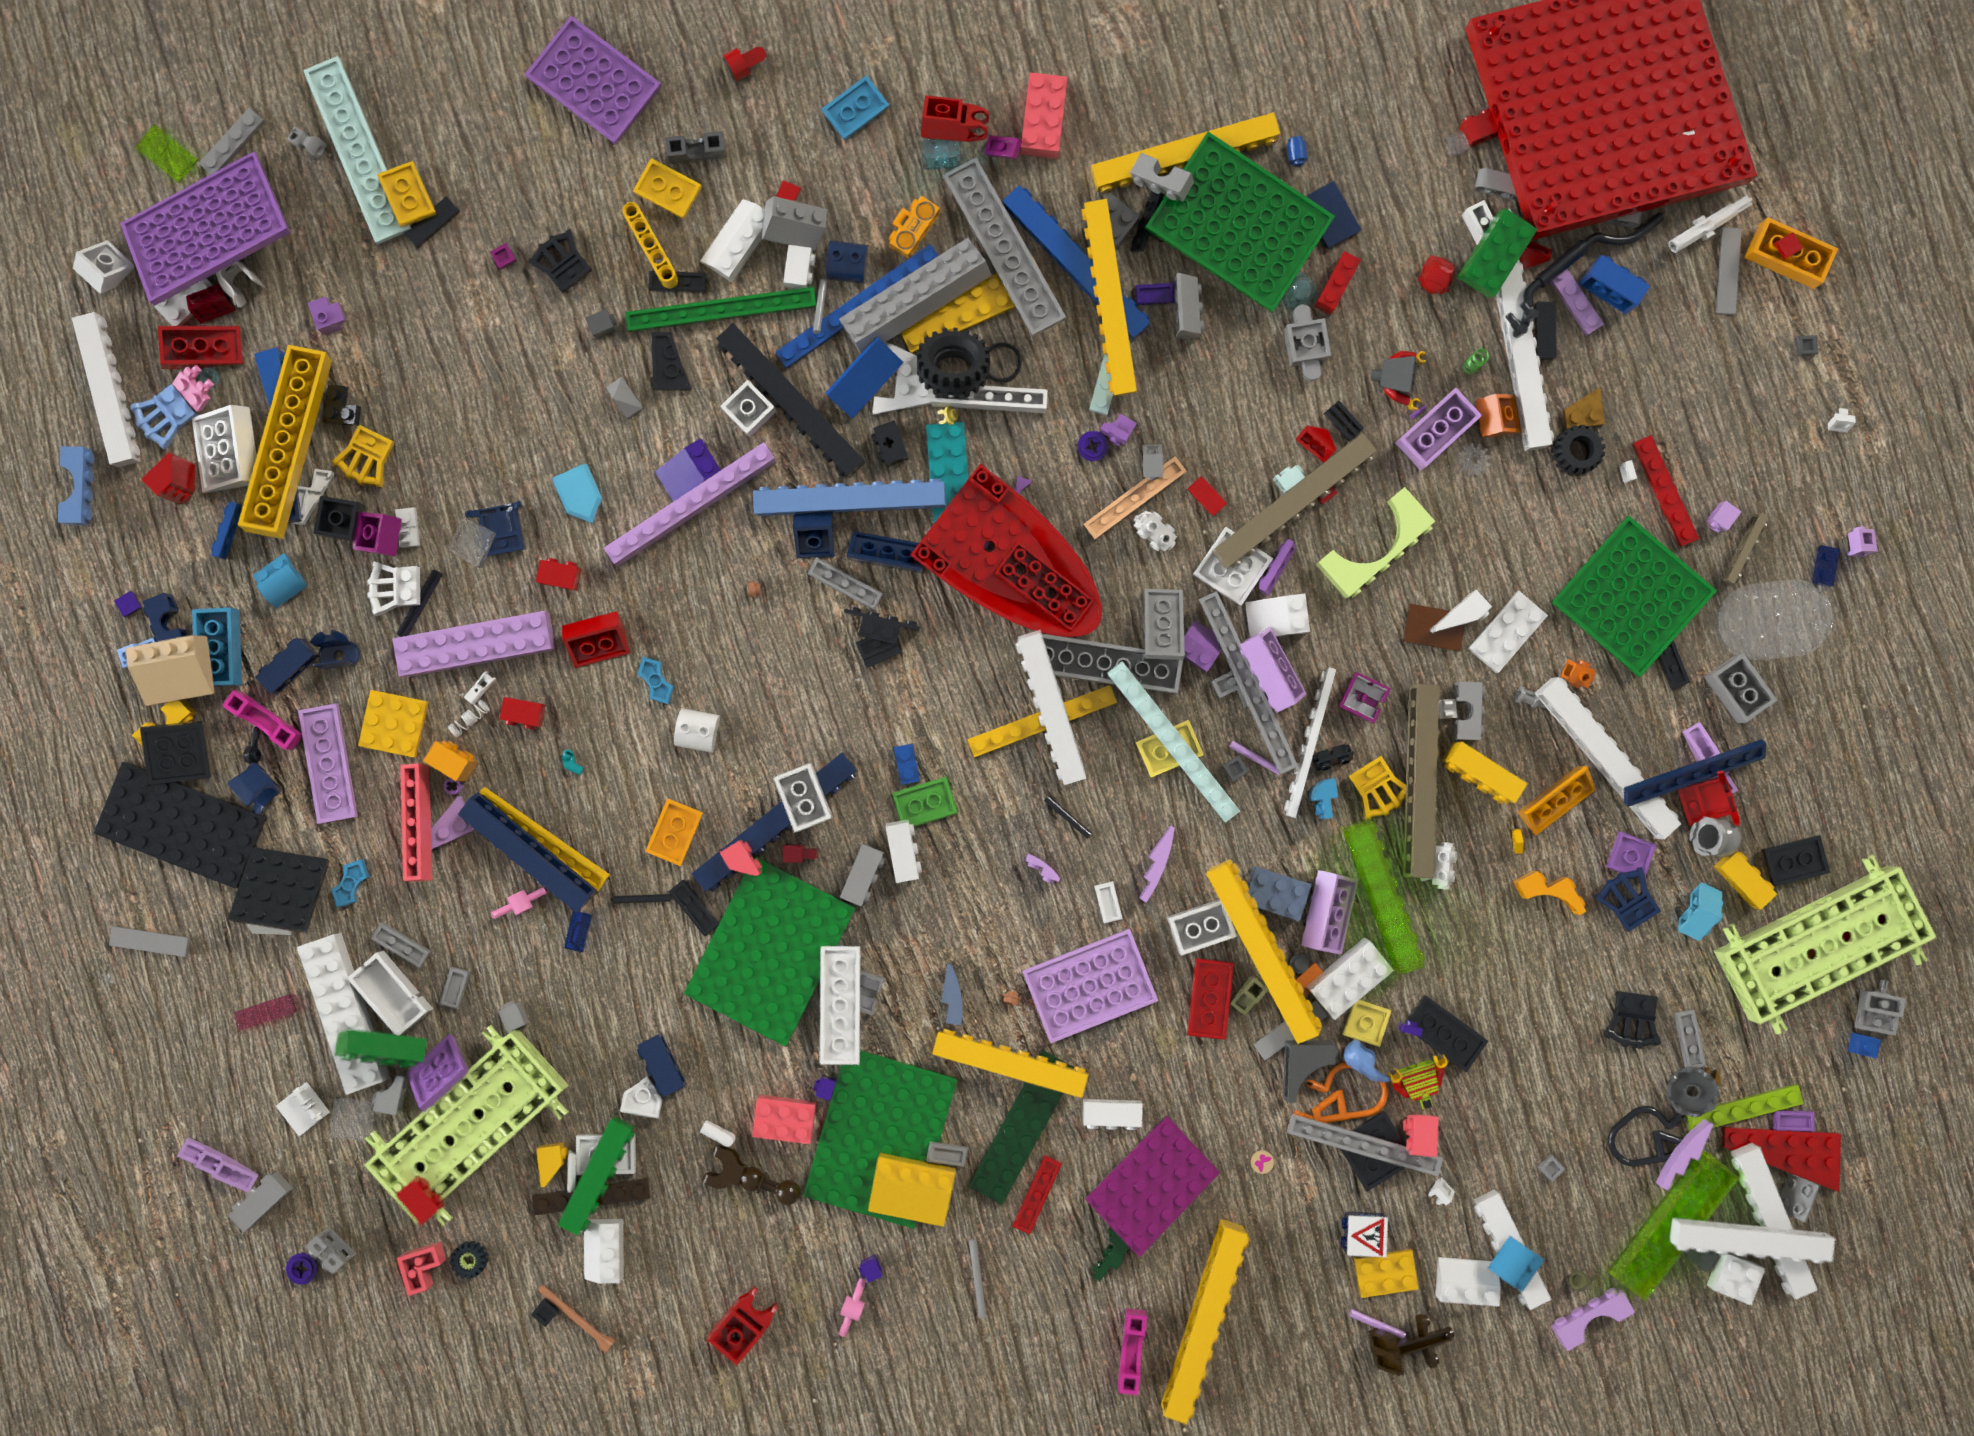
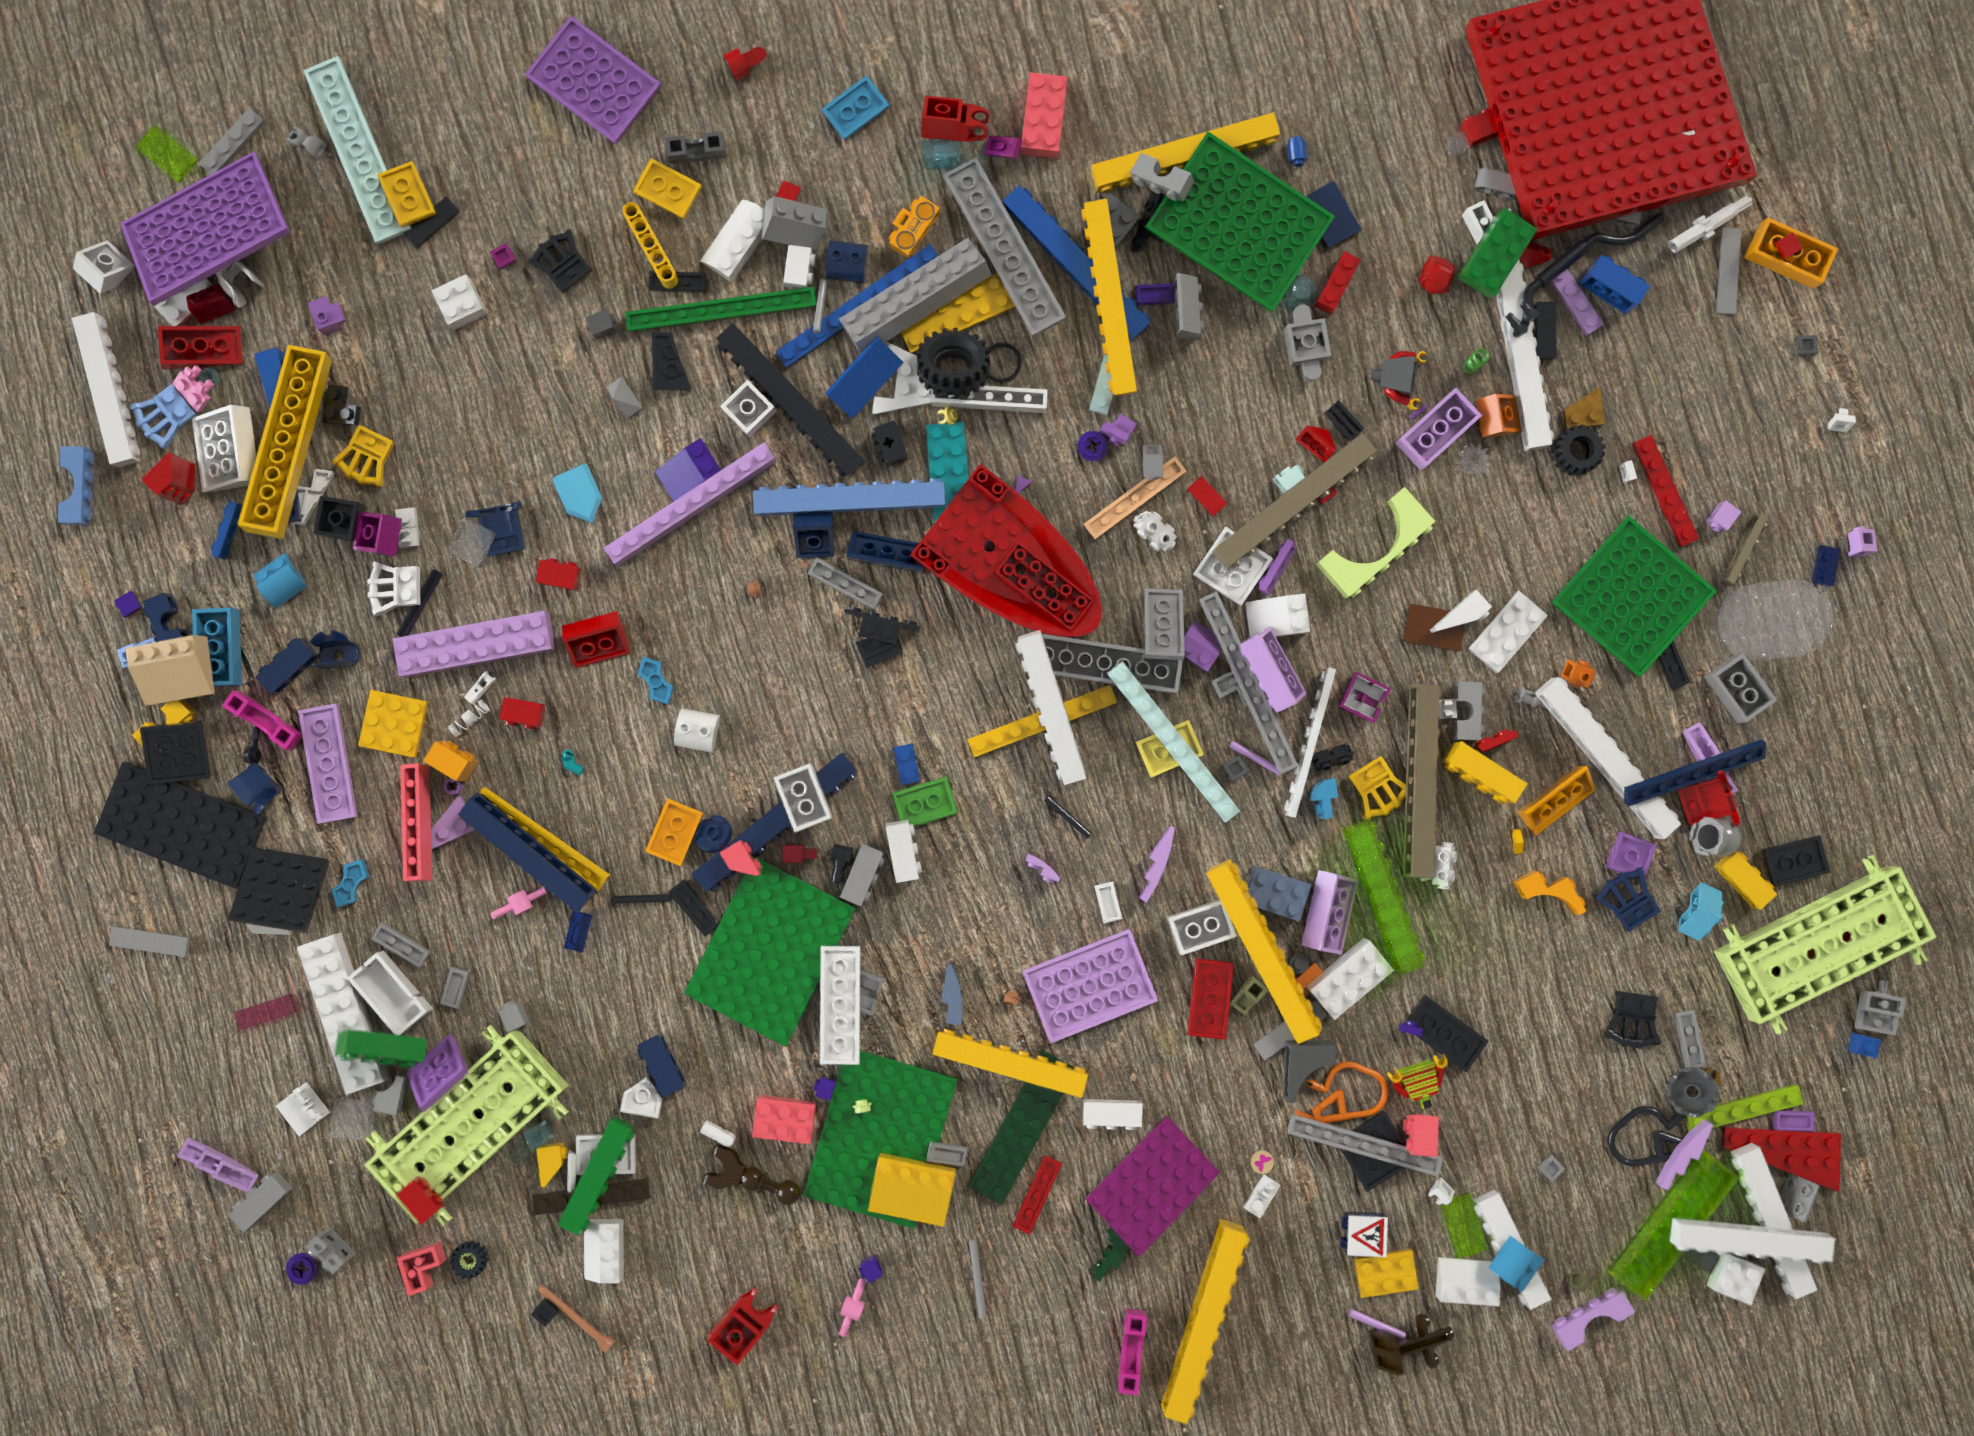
light yellow tile [1342,1000,1392,1047] -> none
medium blue hair [1344,1039,1390,1083] -> none
none -> white brick [431,274,488,330]
none -> clear light blue brick [523,1120,554,1150]
none -> dark blue tile [695,815,733,853]
none -> black pin [831,844,853,884]
none -> yellowish green plate [853,1099,872,1113]
none -> white plate [1243,1174,1281,1218]
none -> clear neon green piece [1441,1192,1487,1258]
none -> red plate [1473,729,1518,753]

